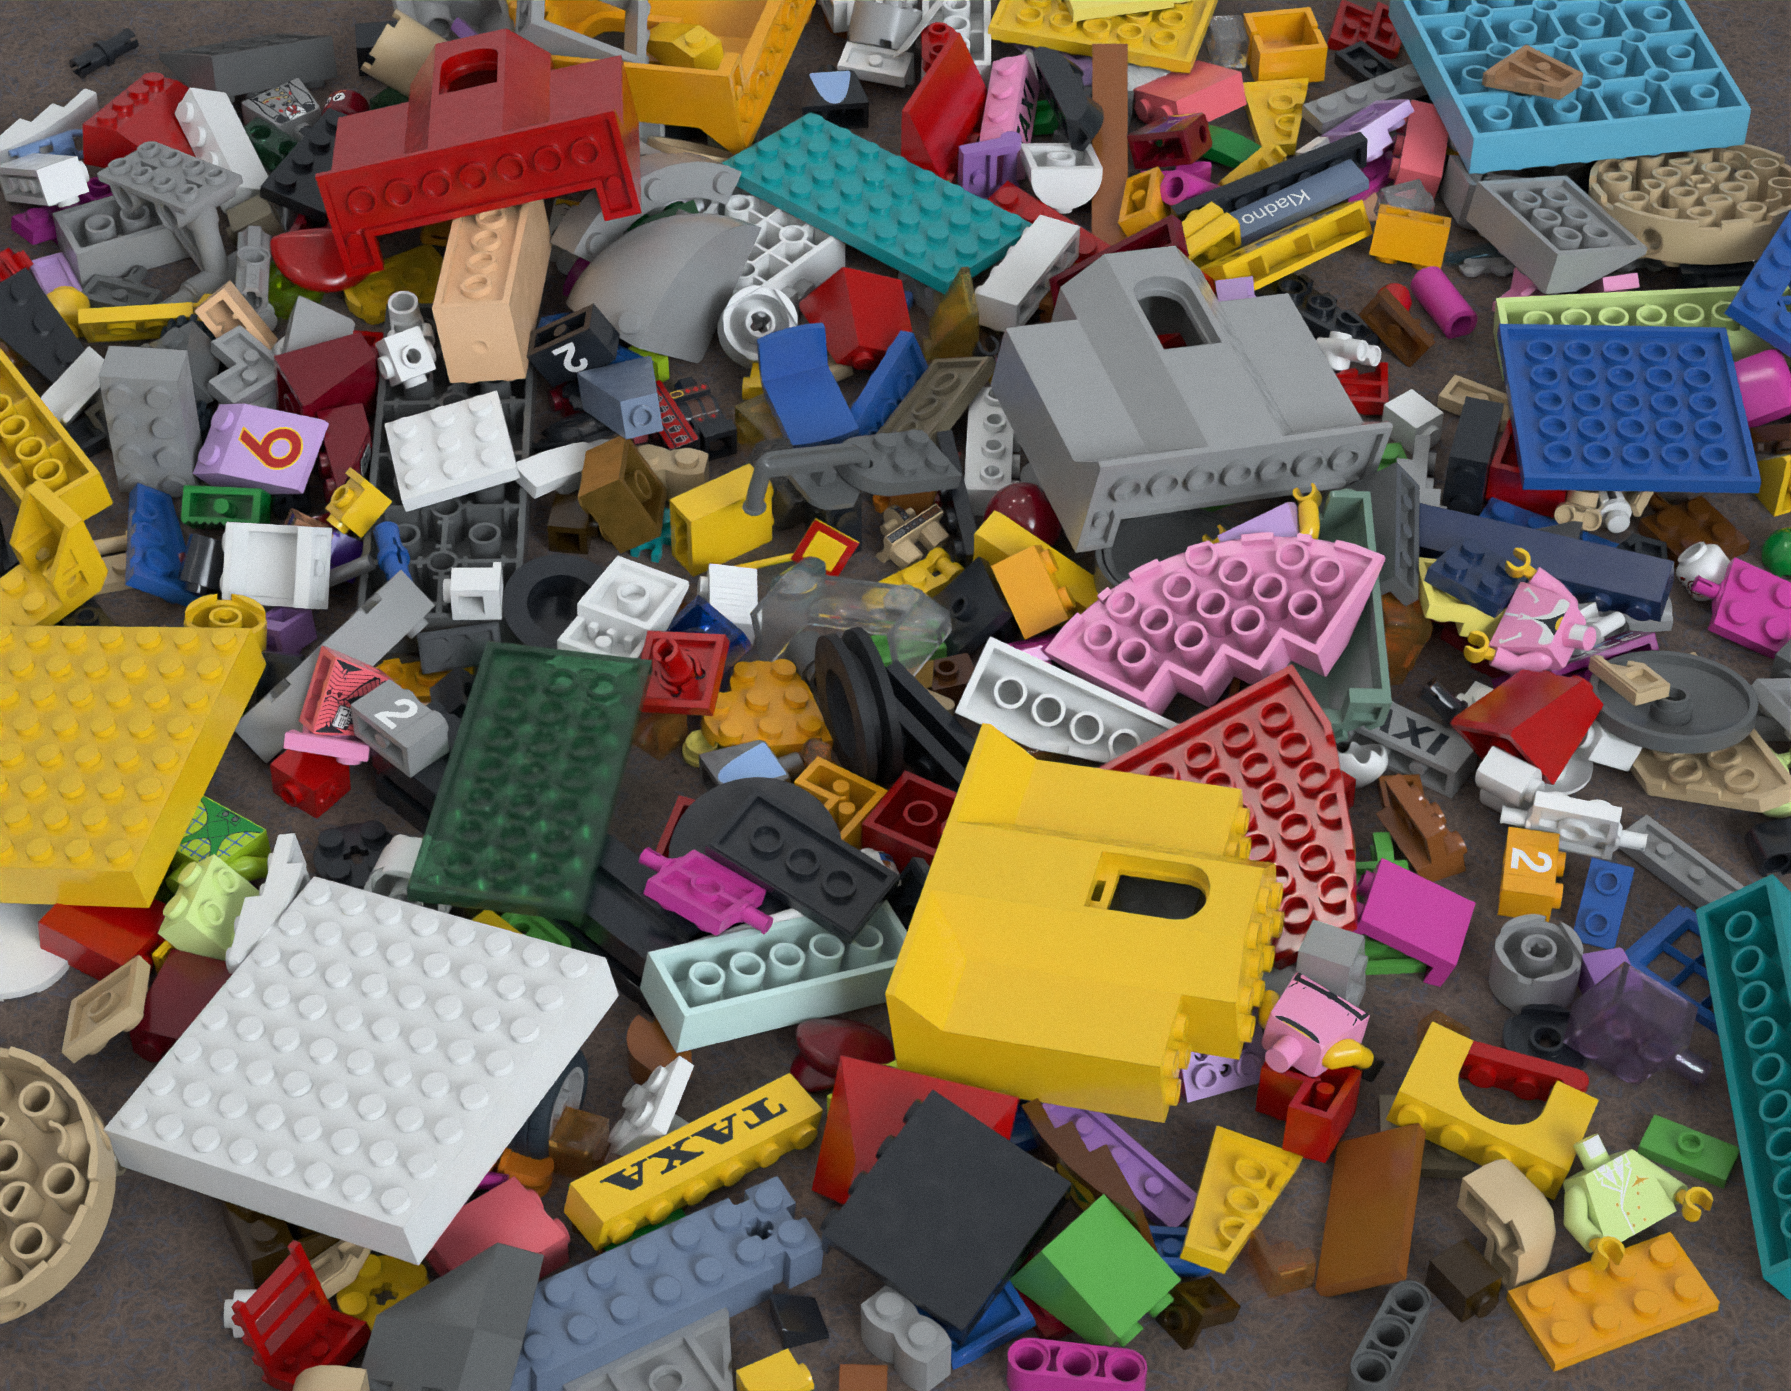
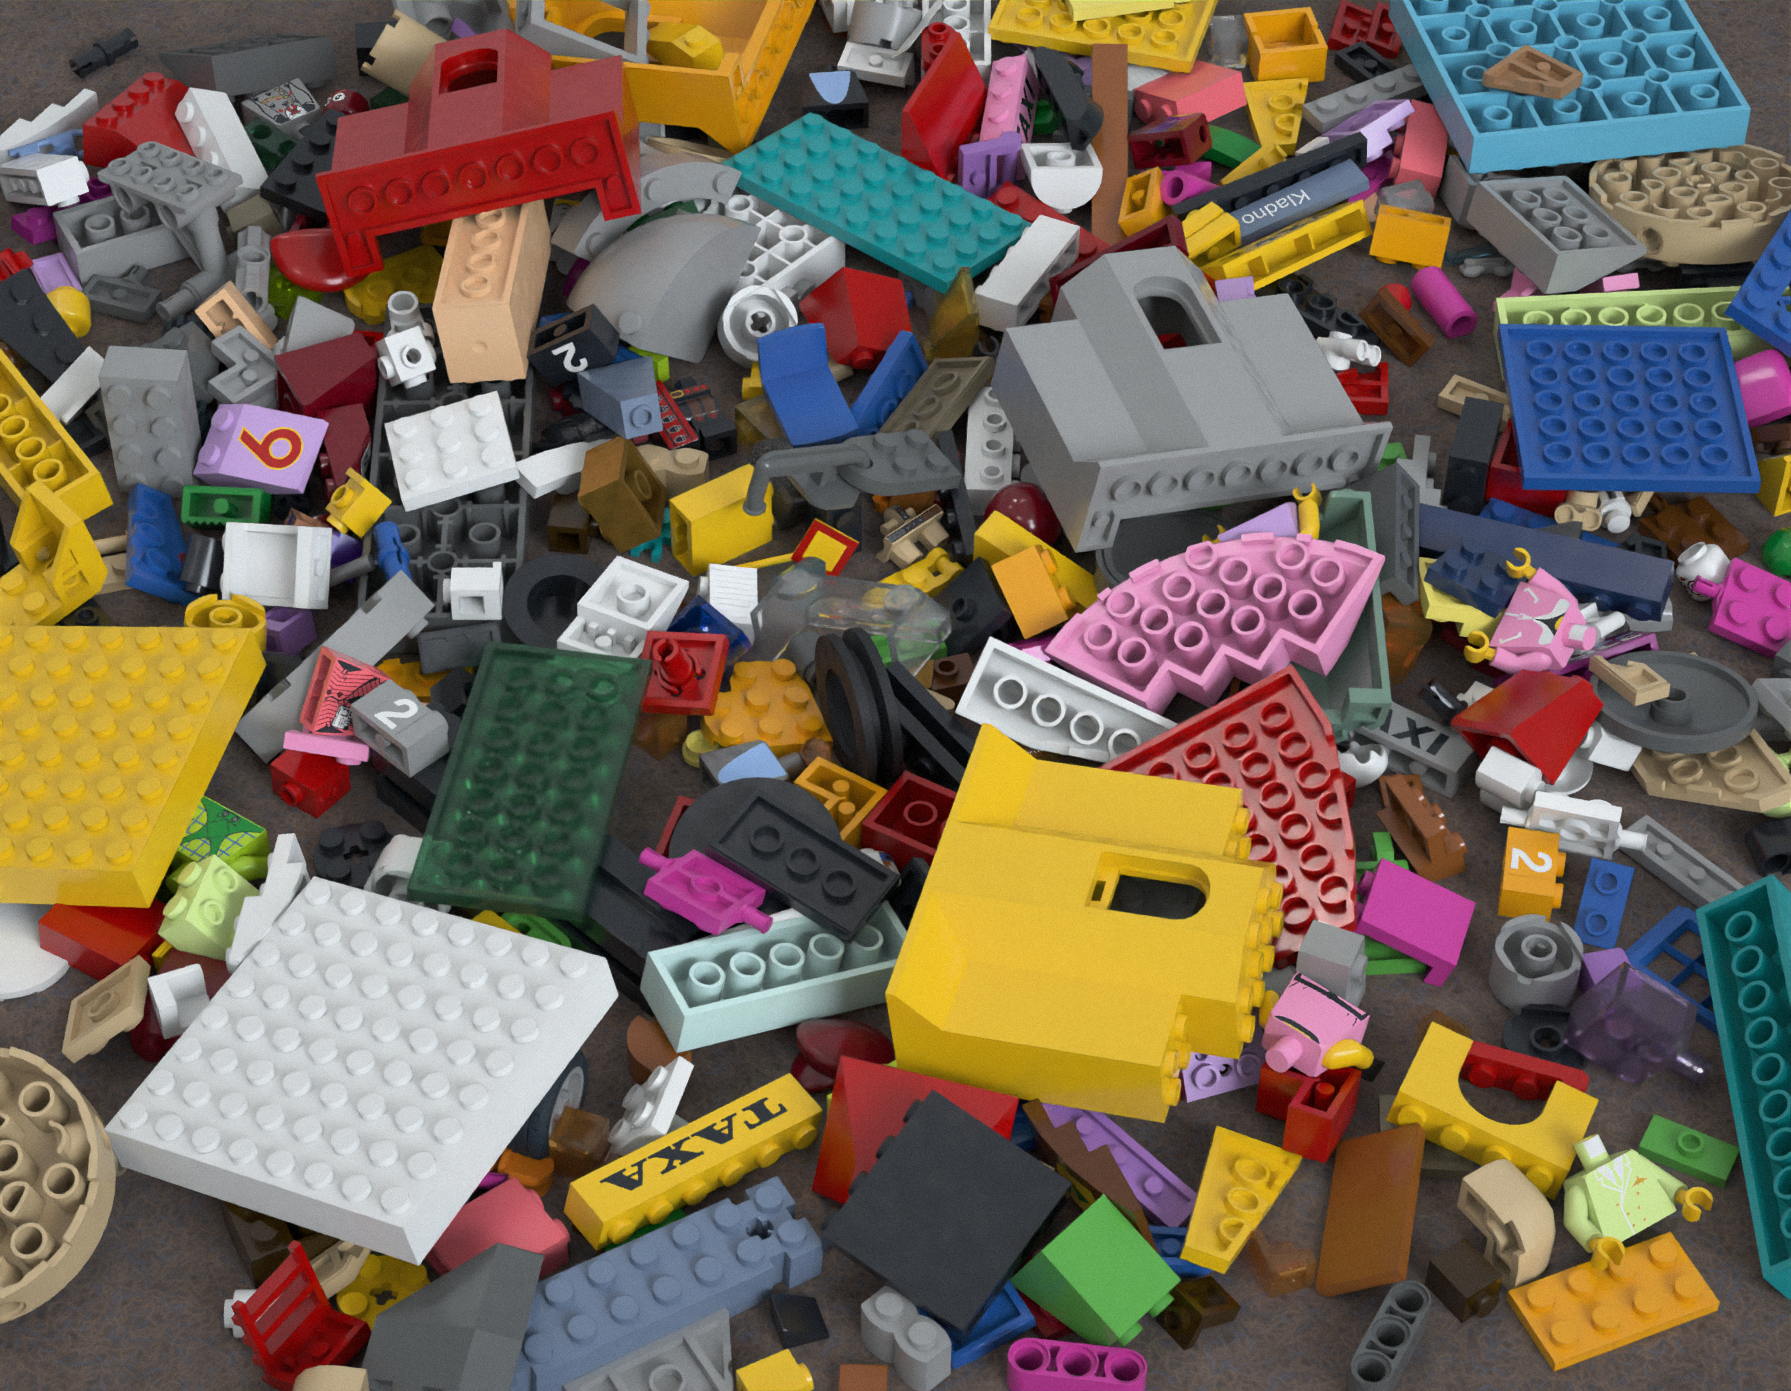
yellow tile [78,294,212,343] -> none
white brick [1382,389,1444,454] -> none
none -> white panel [147,964,210,1039]

